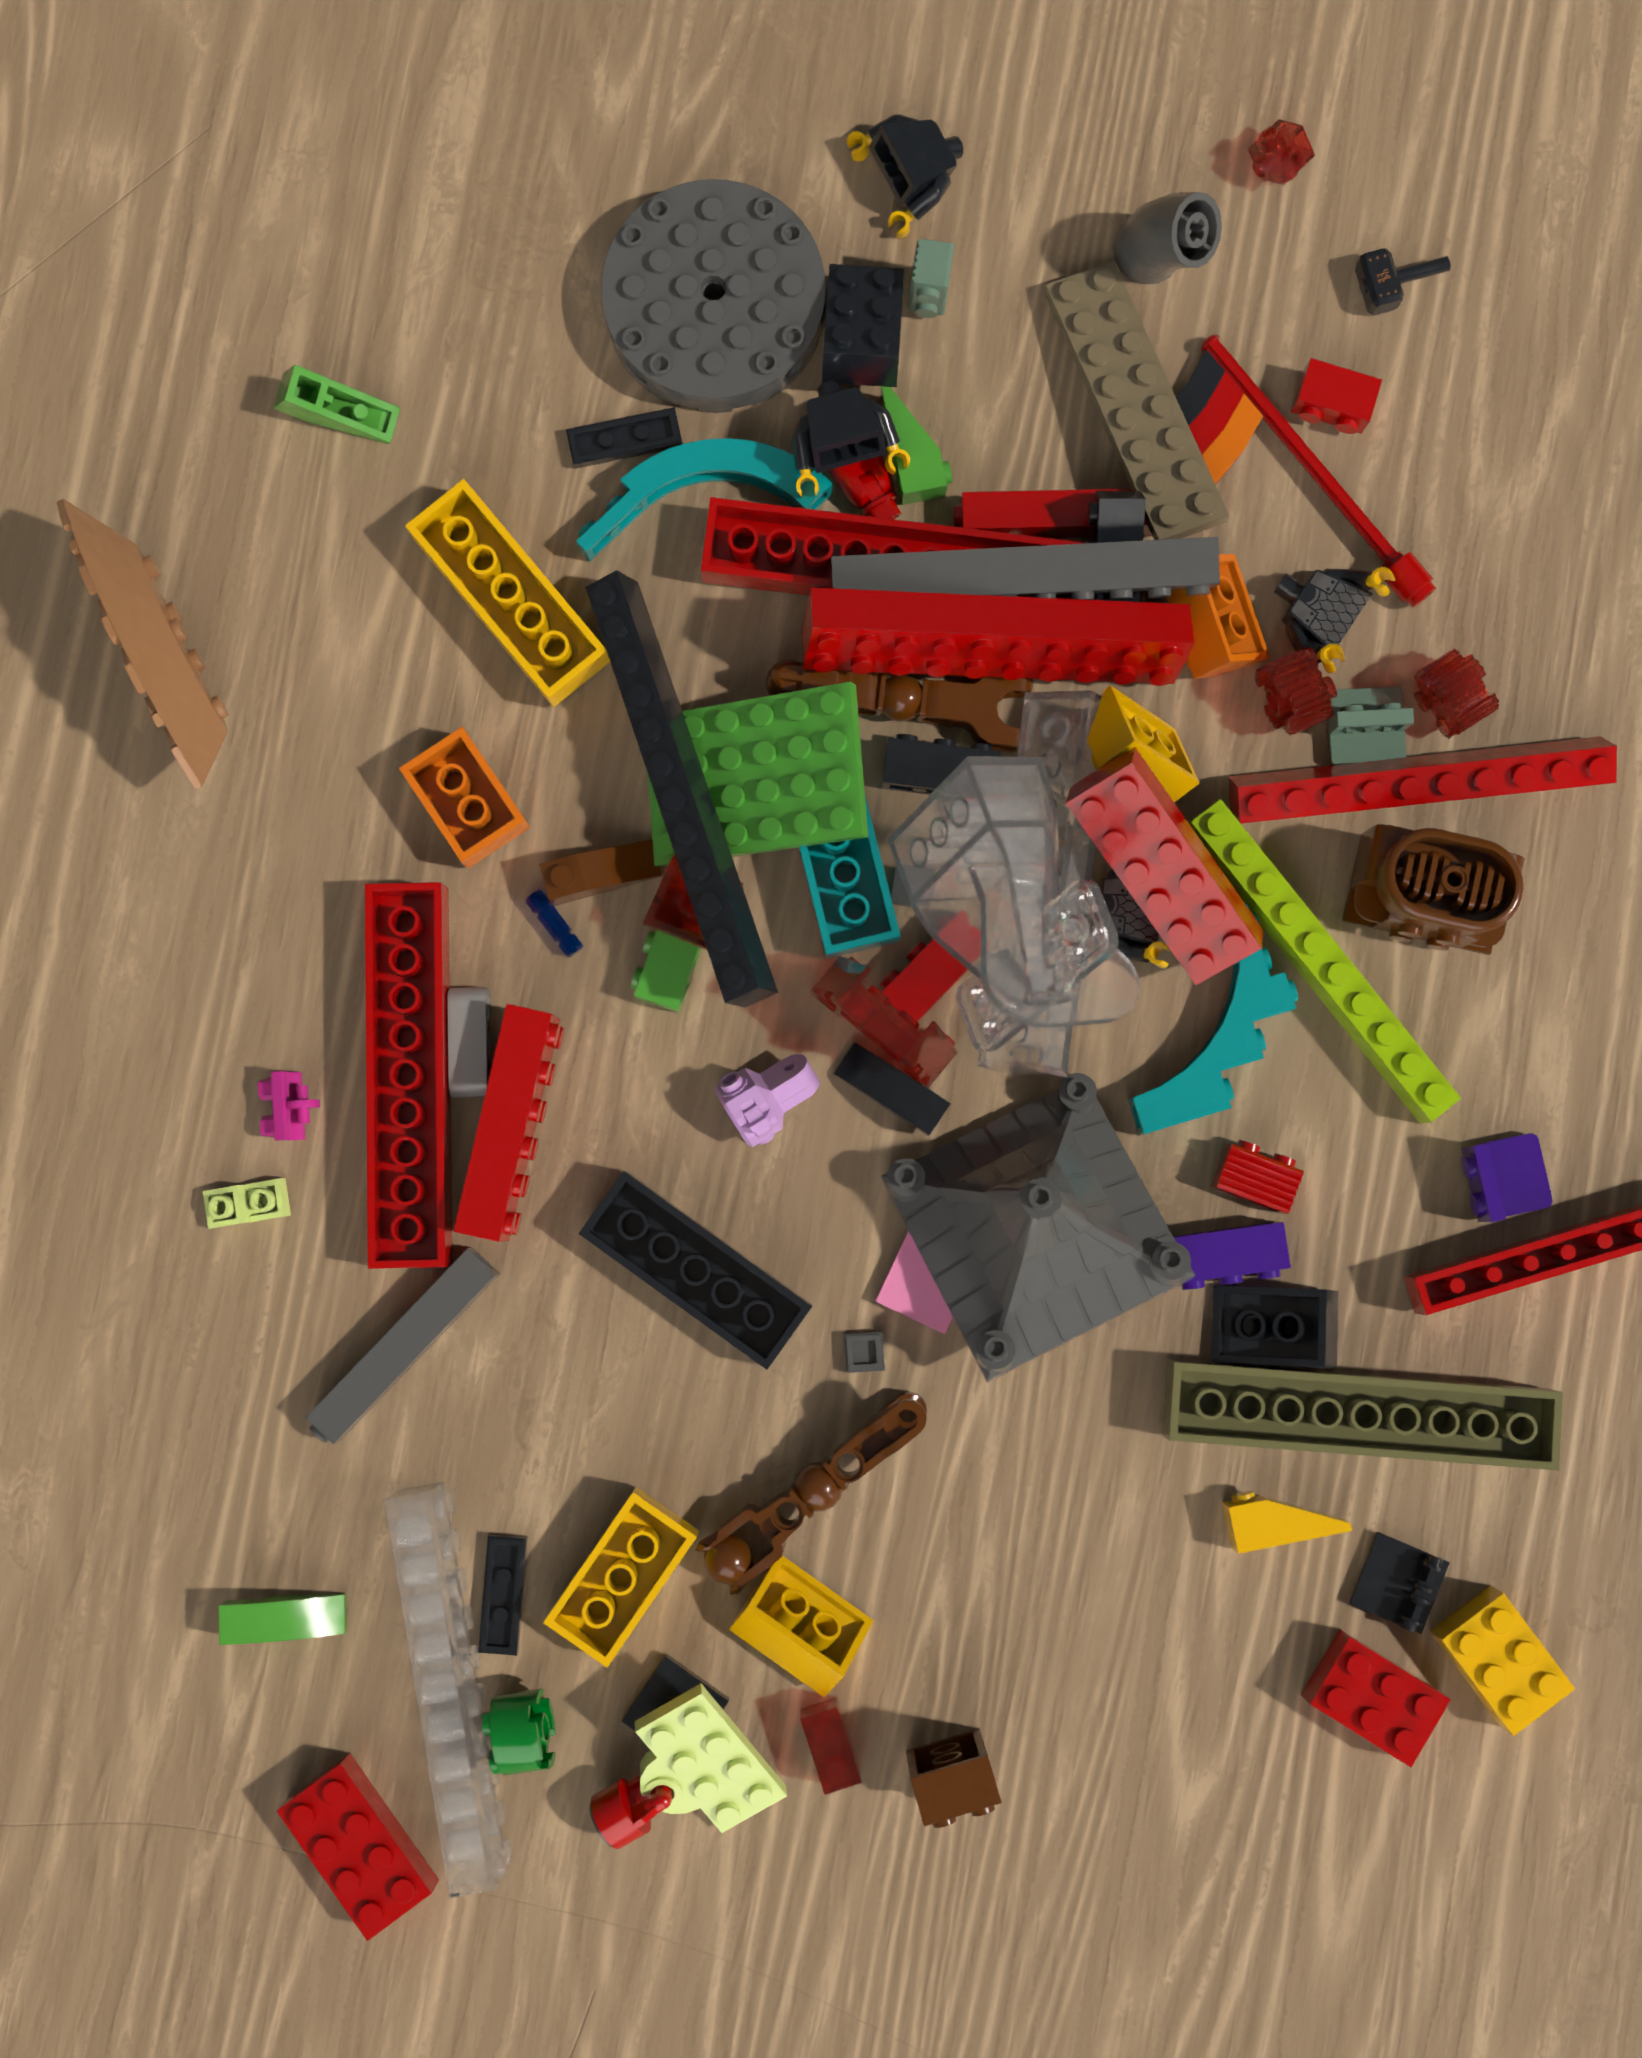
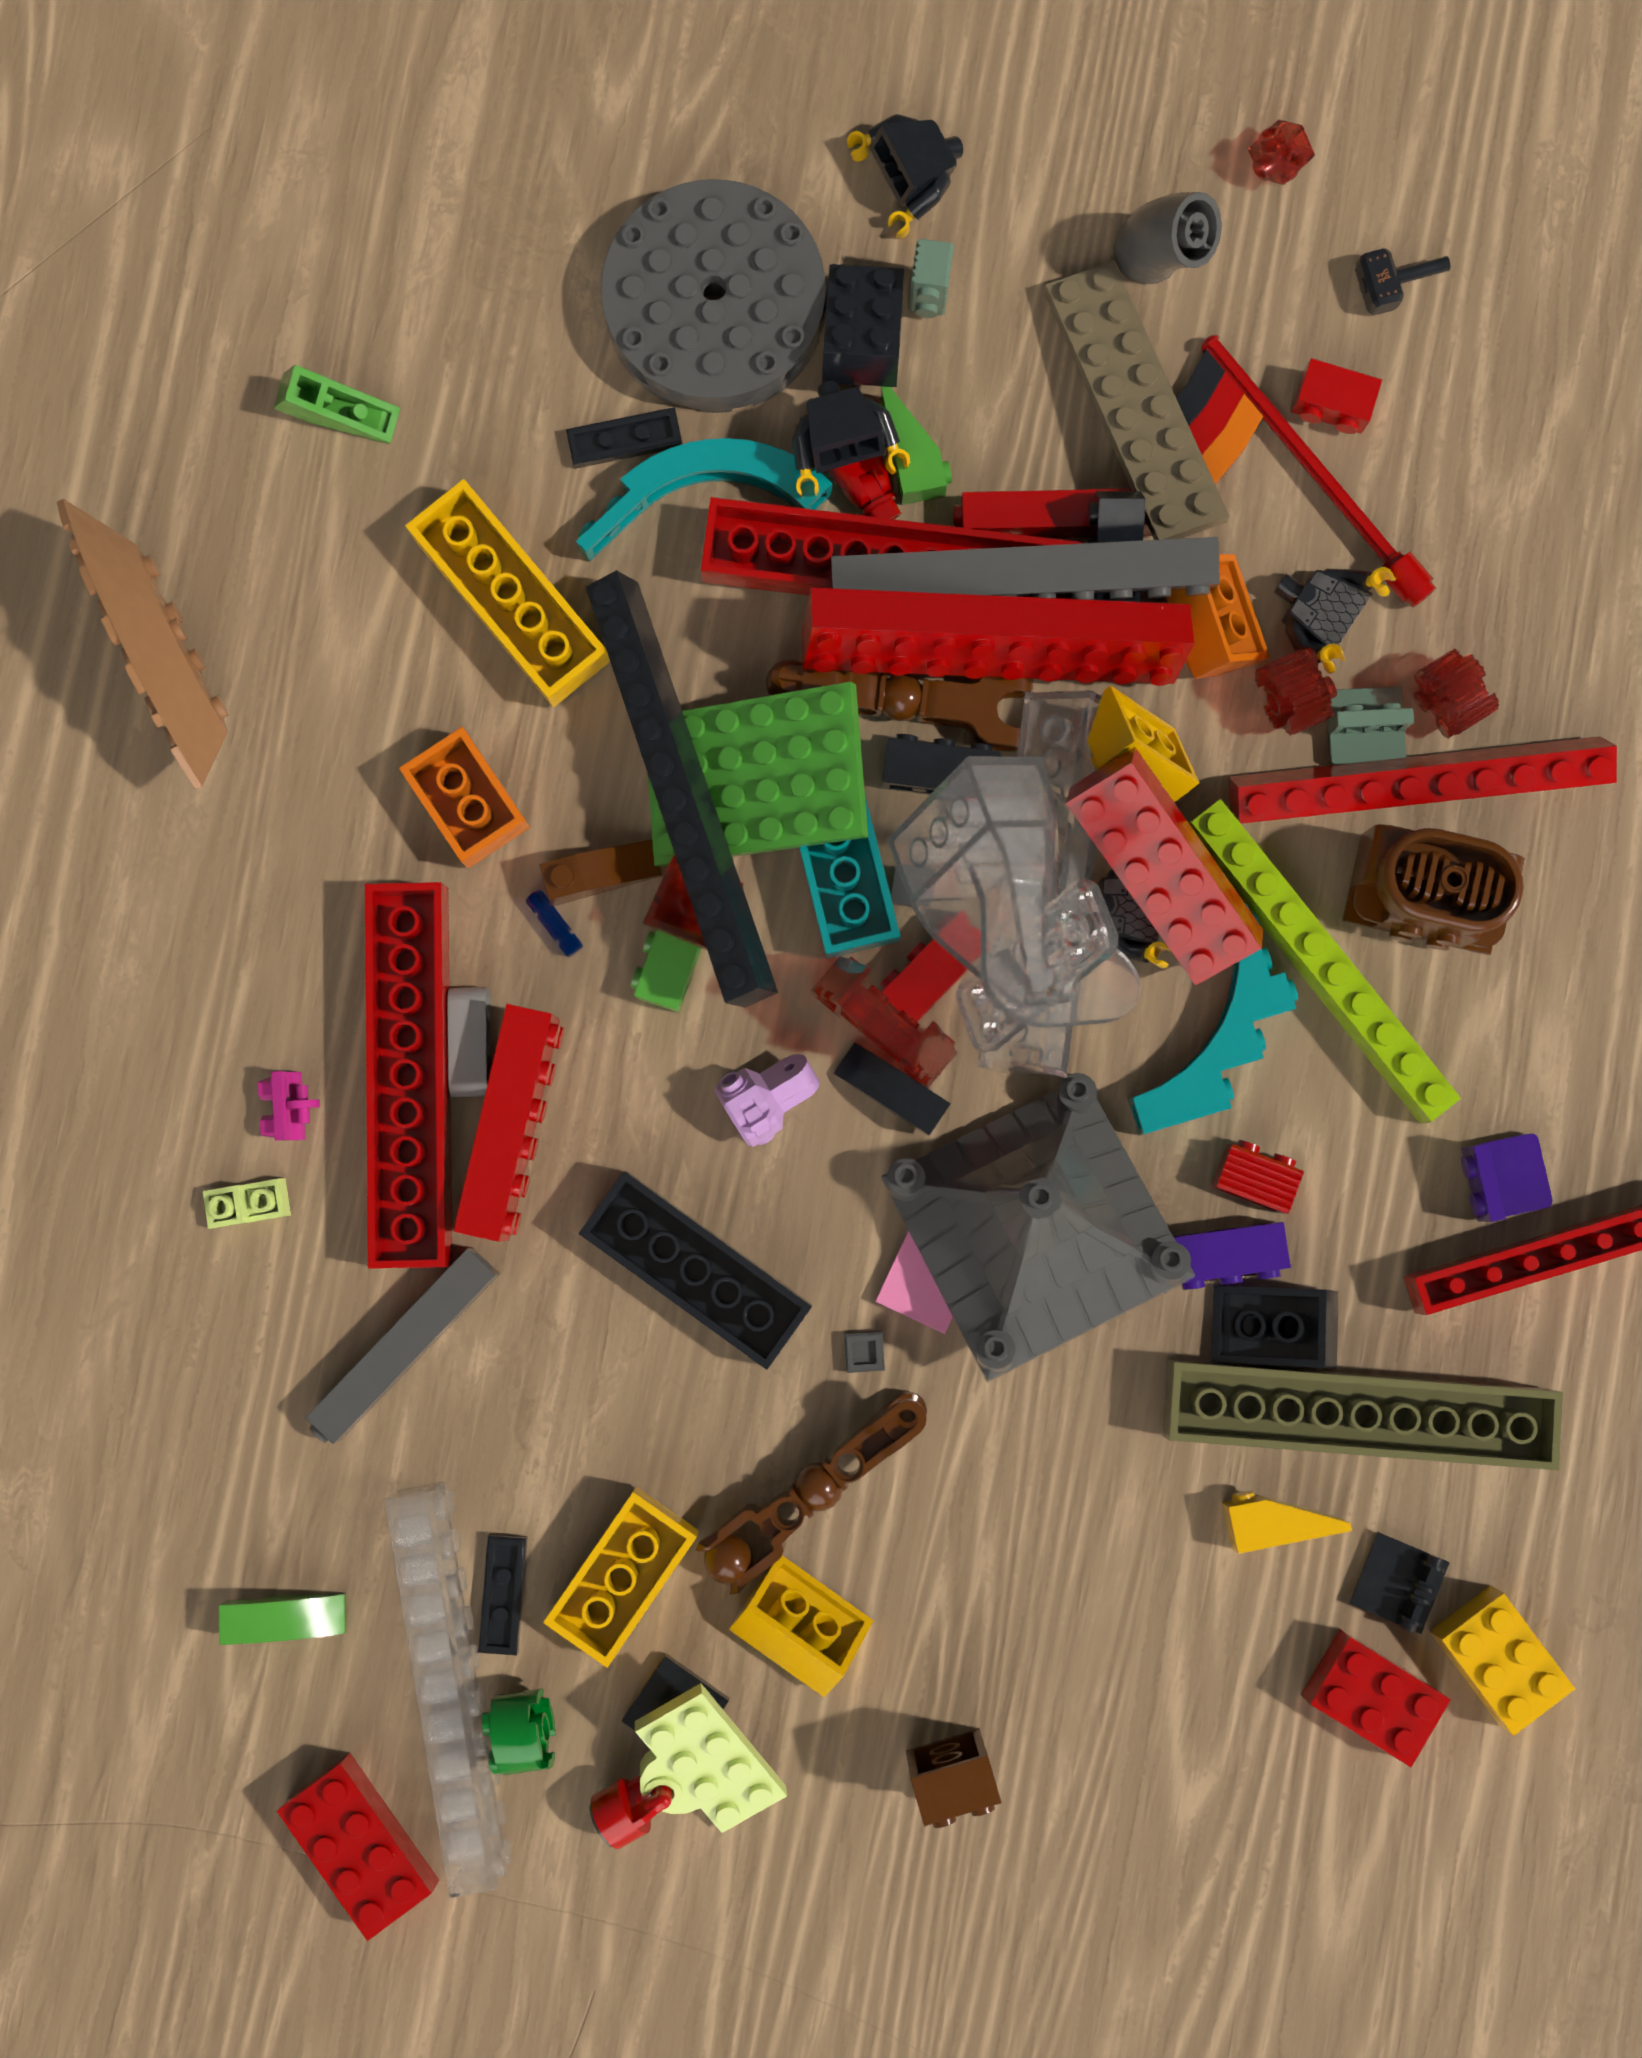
clear red brick [800,1697,862,1795] -> none

